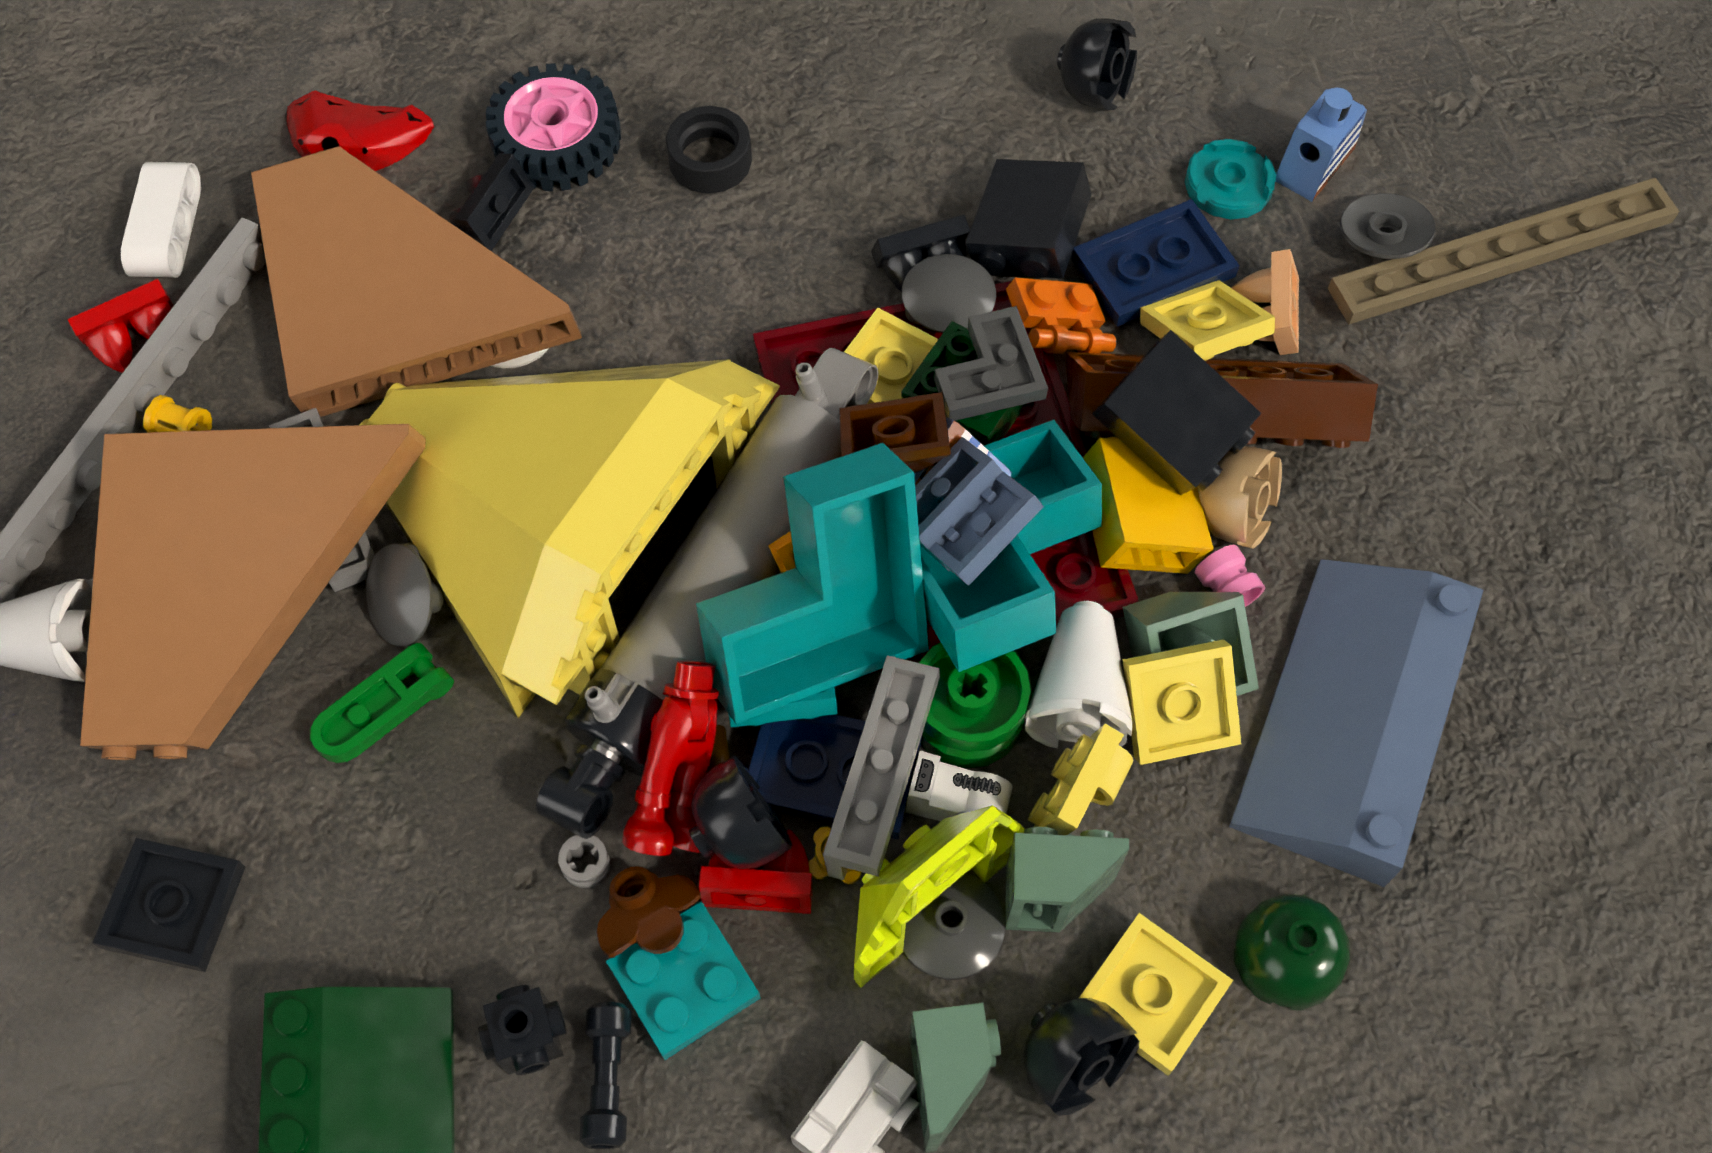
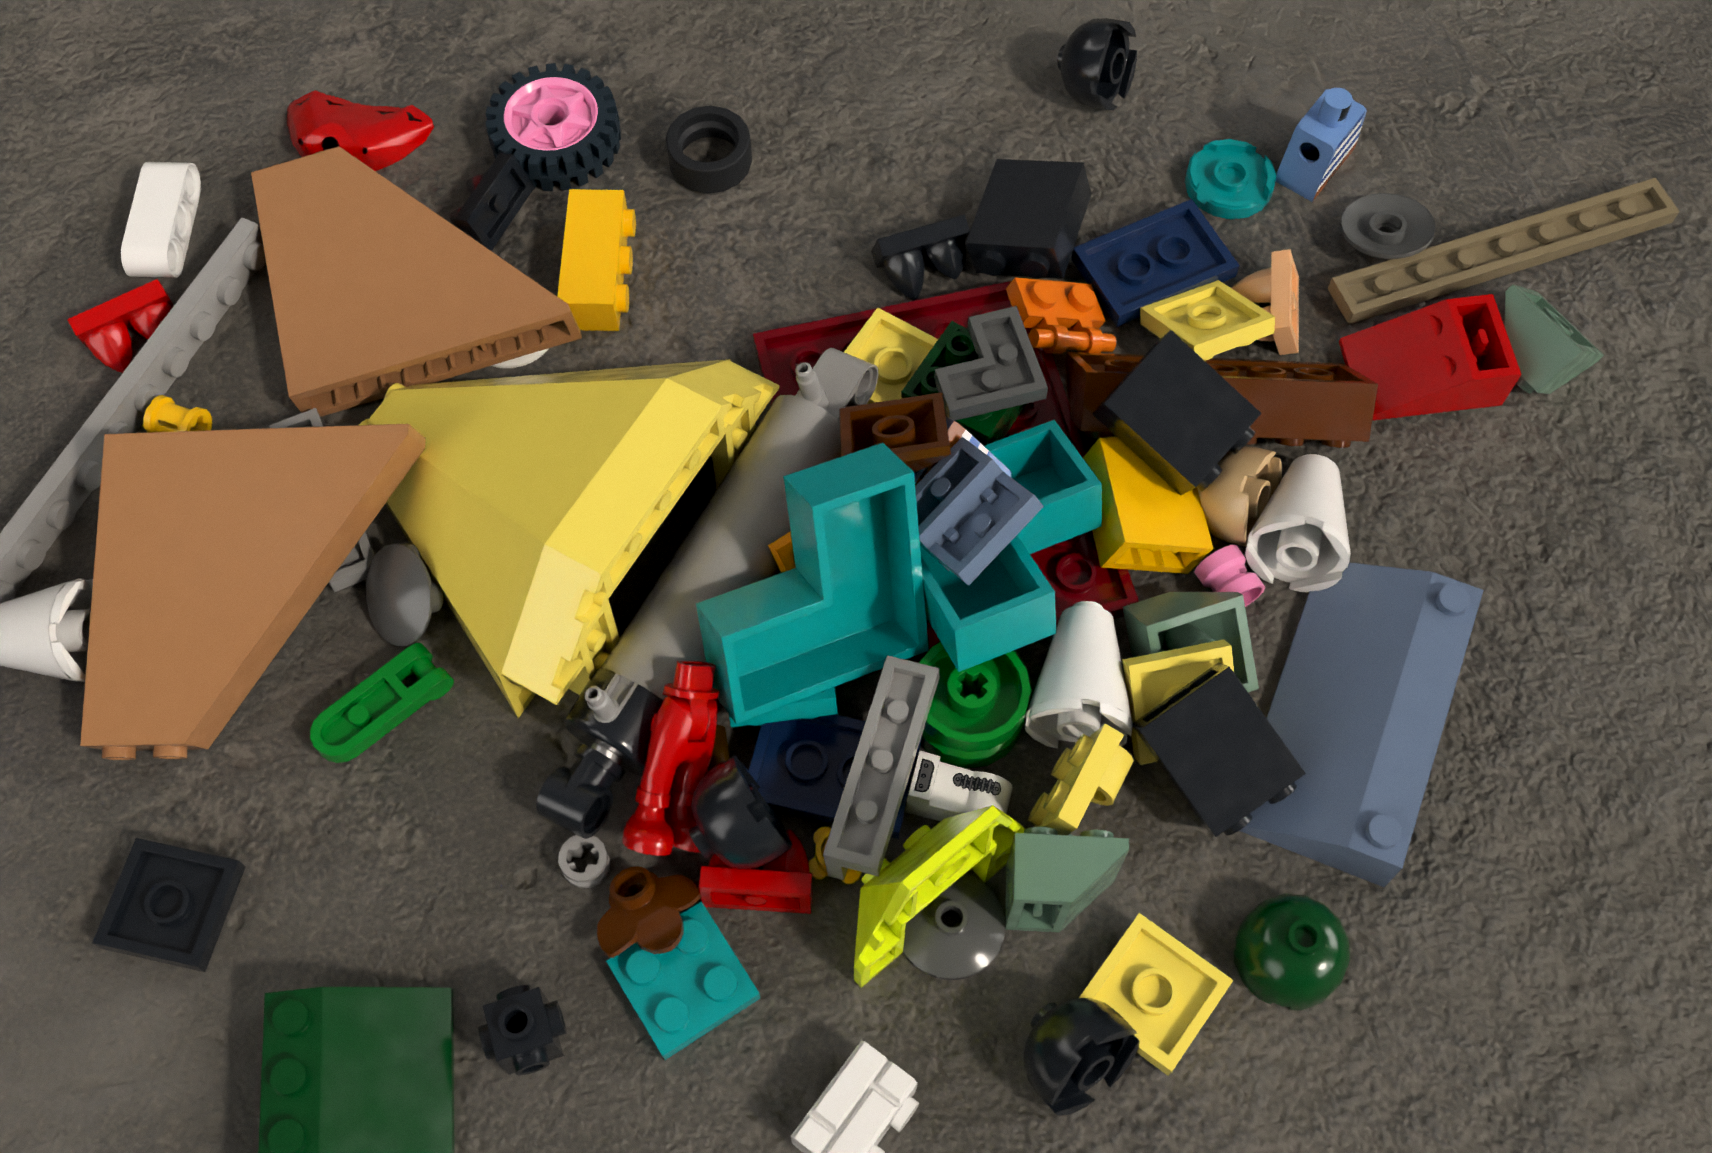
black piece [579,1002,632,1149] -> none
dark grey dish [902,254,996,333] -> none
sand green slope [909,1003,1001,1152] -> none
none -> yellow brick [557,189,636,331]
none -> black brick [1133,662,1306,837]
none -> white cone [1245,454,1351,592]
none -> red slope [1339,294,1522,421]
none -> sand green slope [1504,284,1604,394]

